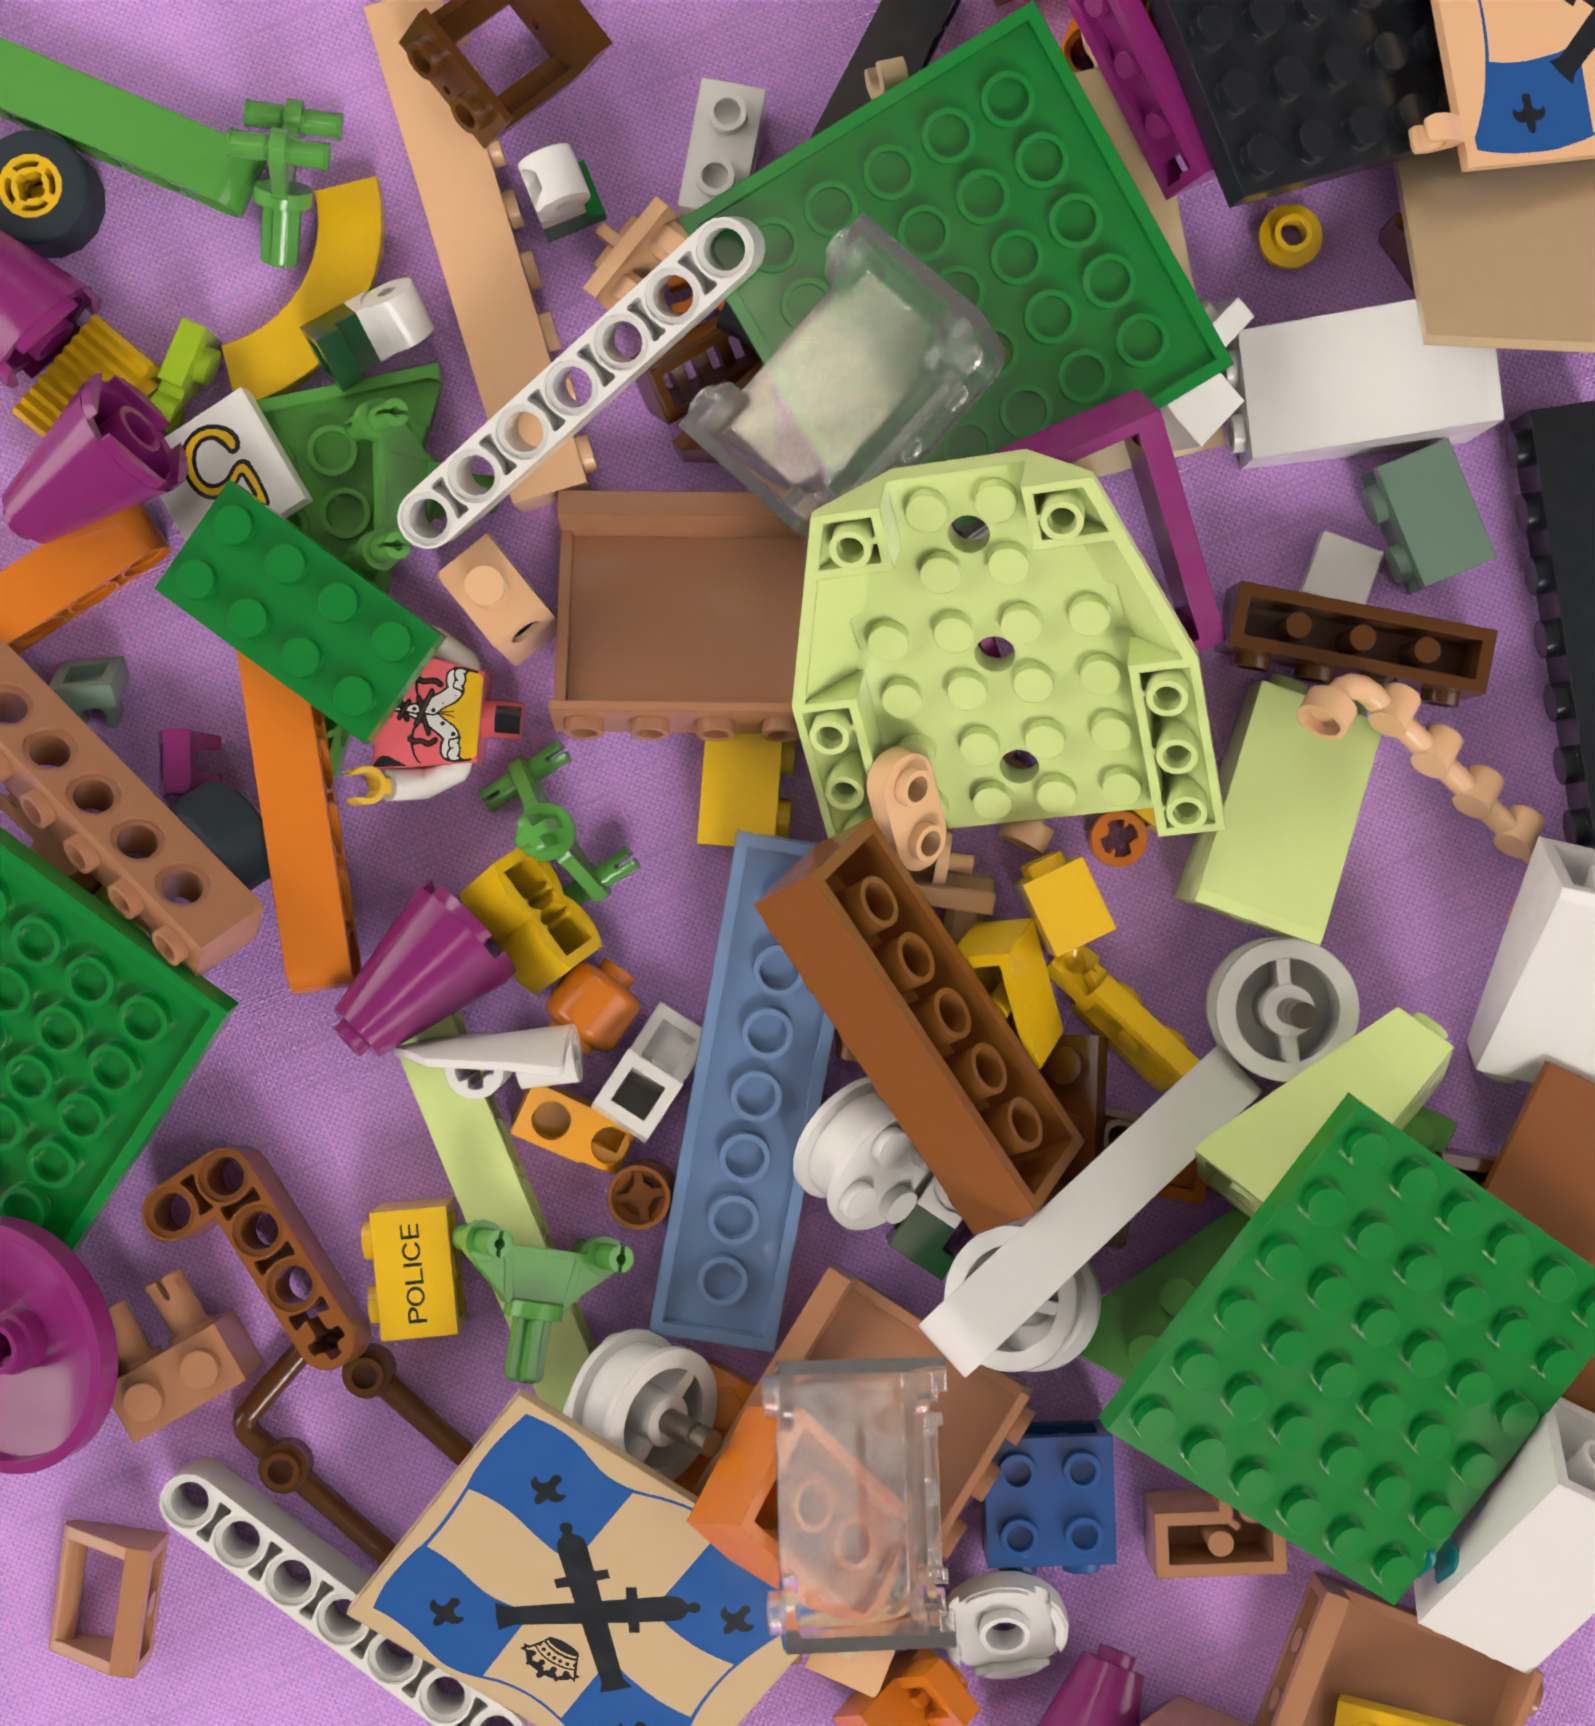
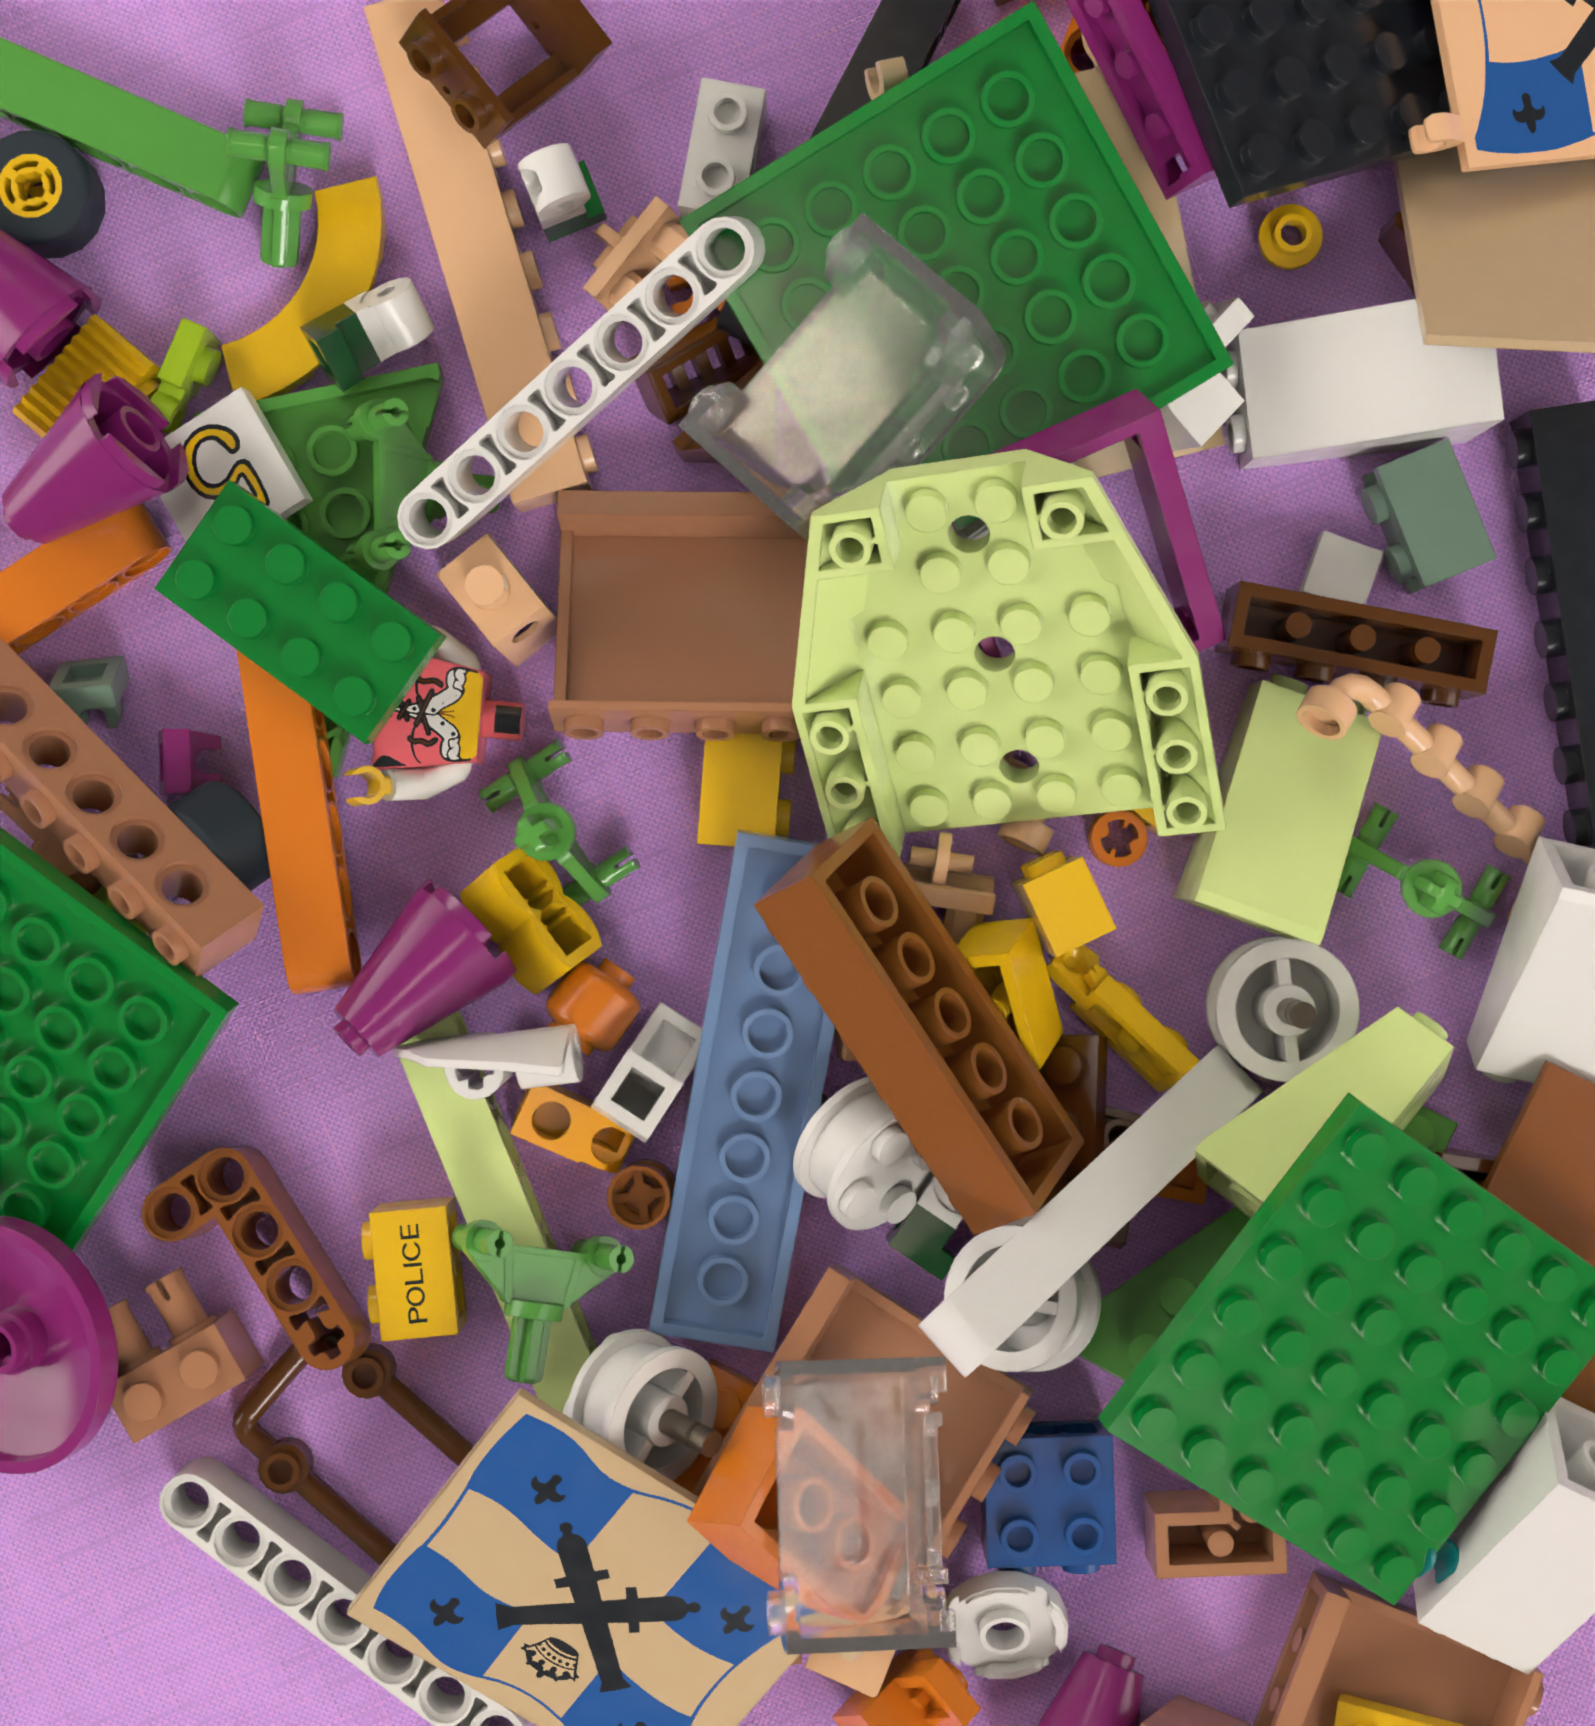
nougat tile [48,1520,169,1679] -> none
light nougat plate [867,746,946,871] -> none
none -> bright green axle [1337,802,1511,960]

